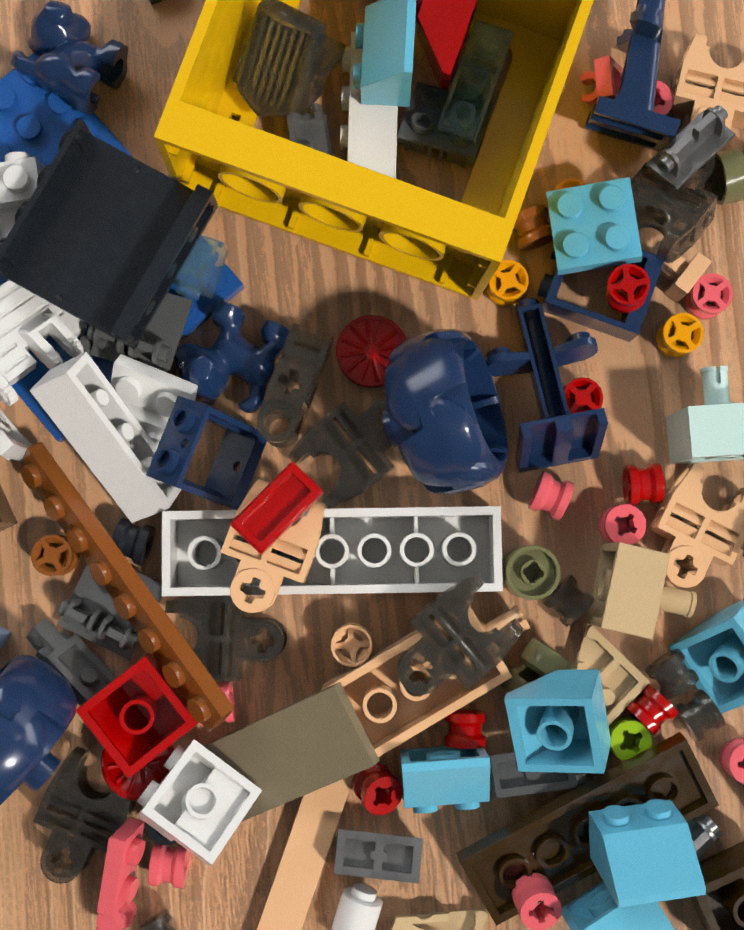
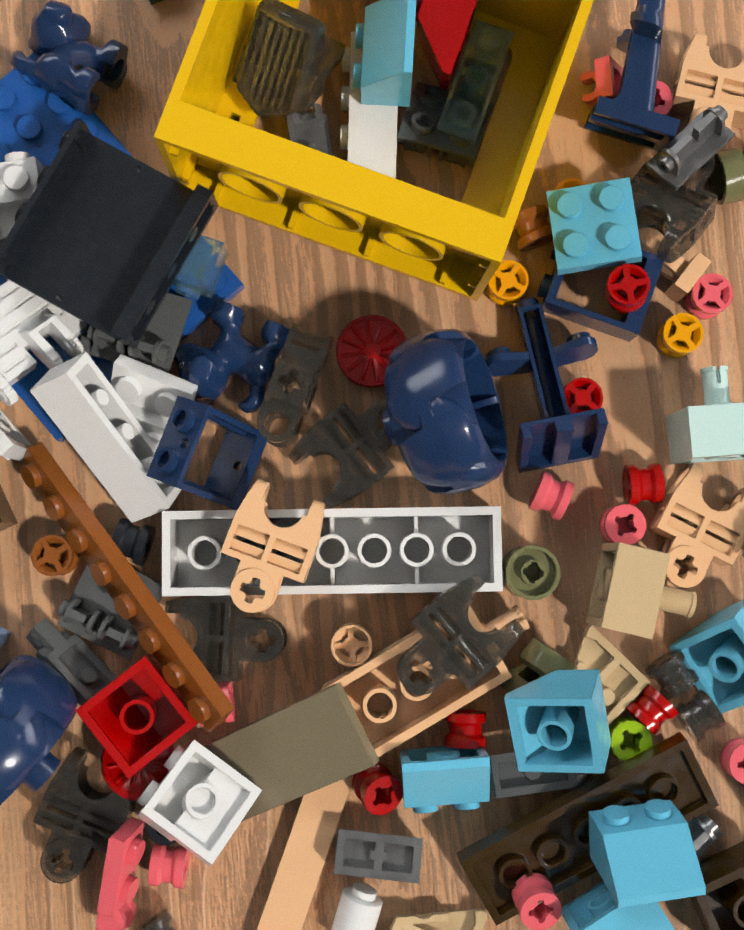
red tile [230,461,324,555] -> none
clear smoke wheel [542,575,595,627] -> none

